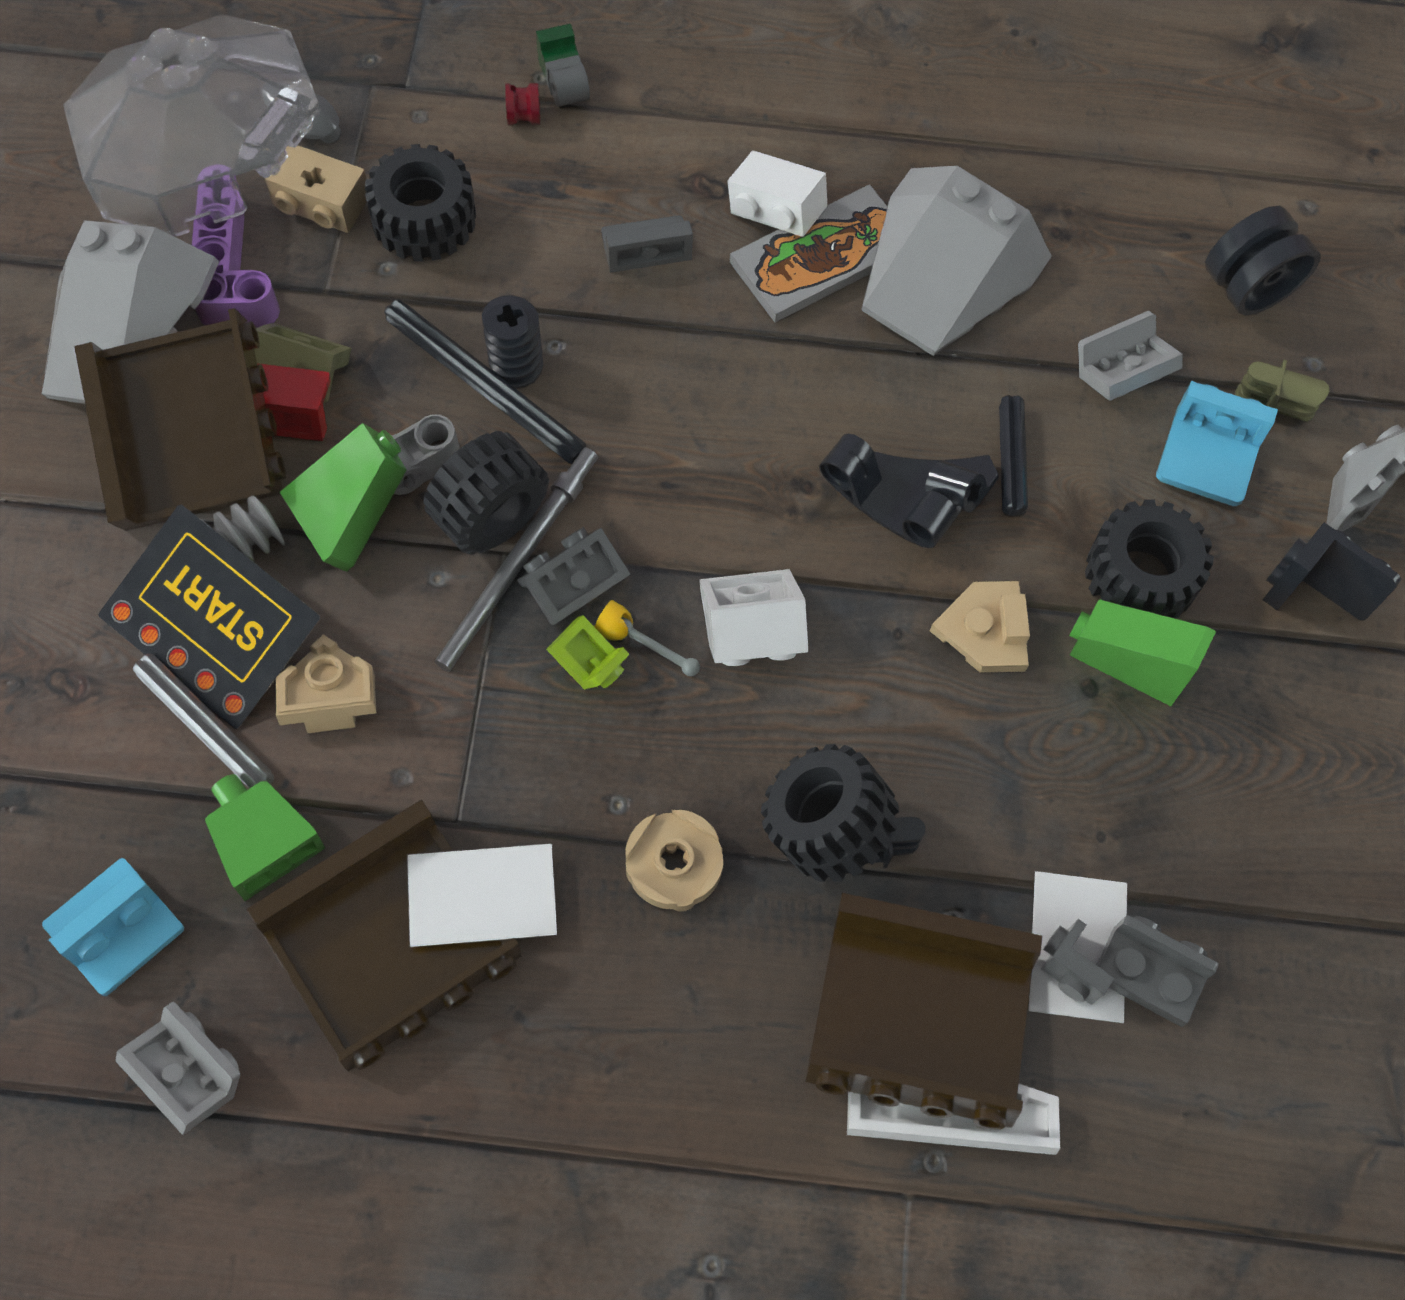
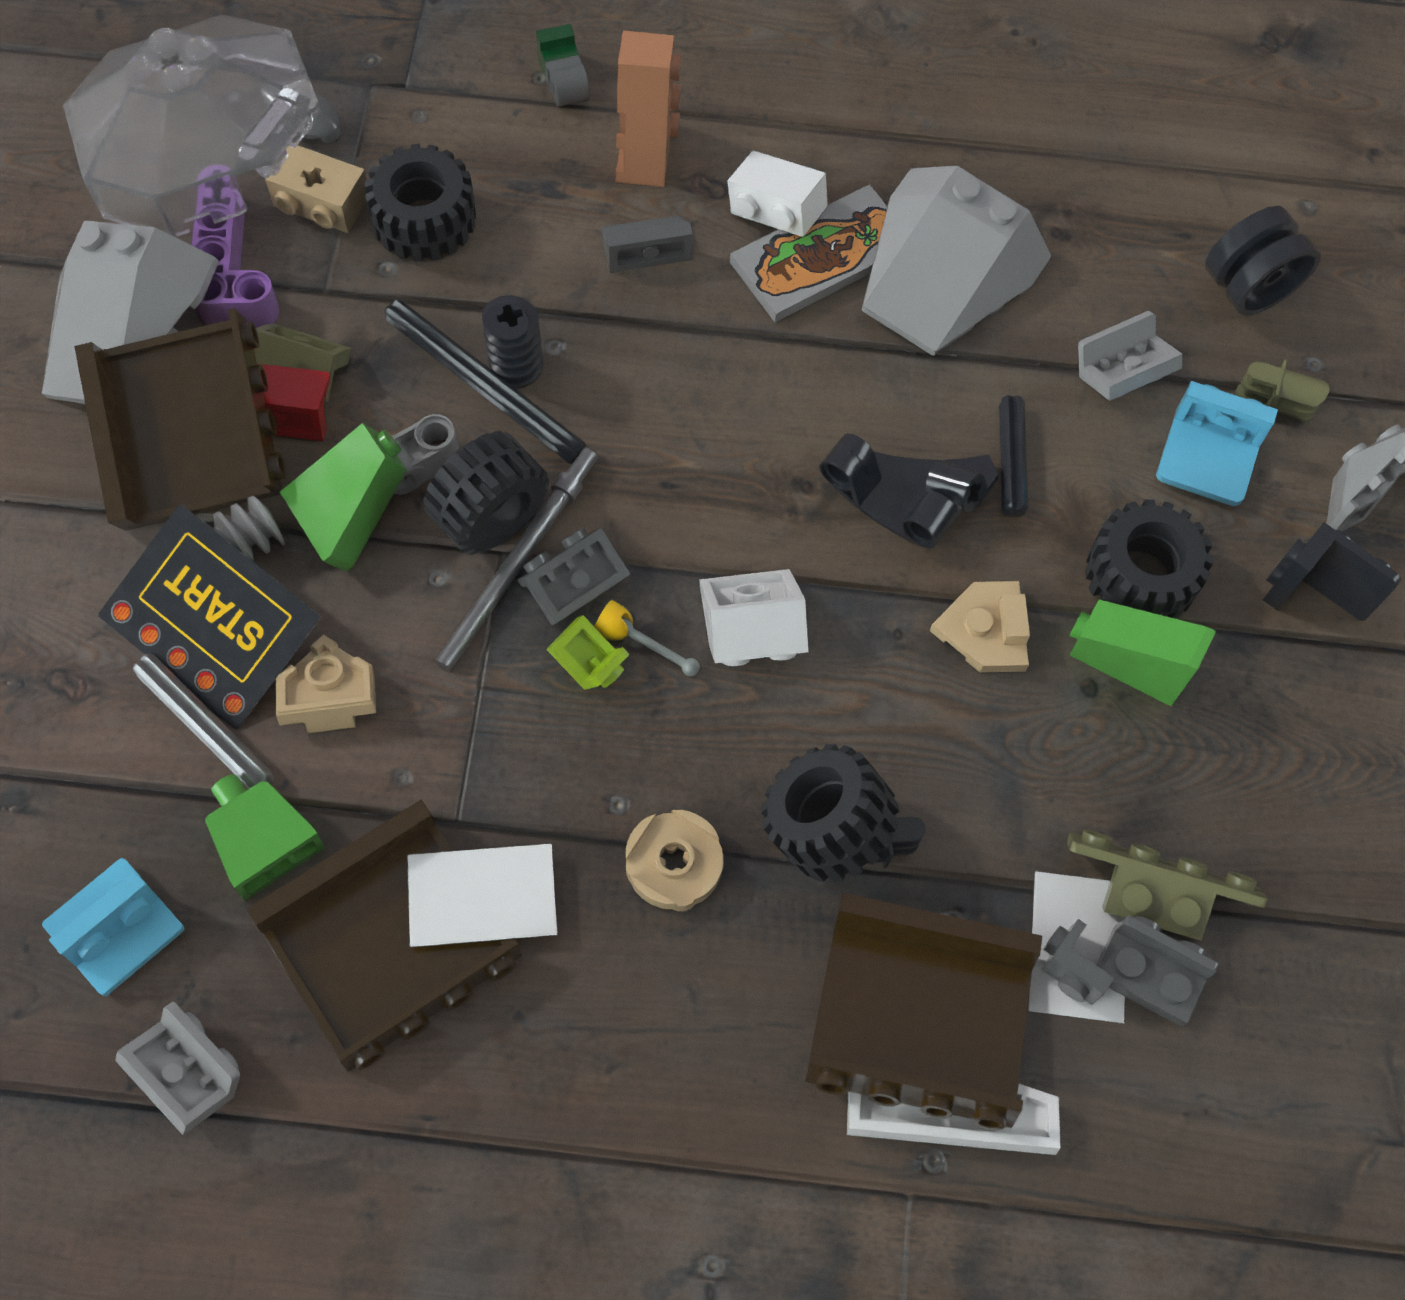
dark red wheel [505,83,541,126] -> none
none -> nougat wedge [615,30,682,187]
none -> olive bracket [1067,829,1268,941]

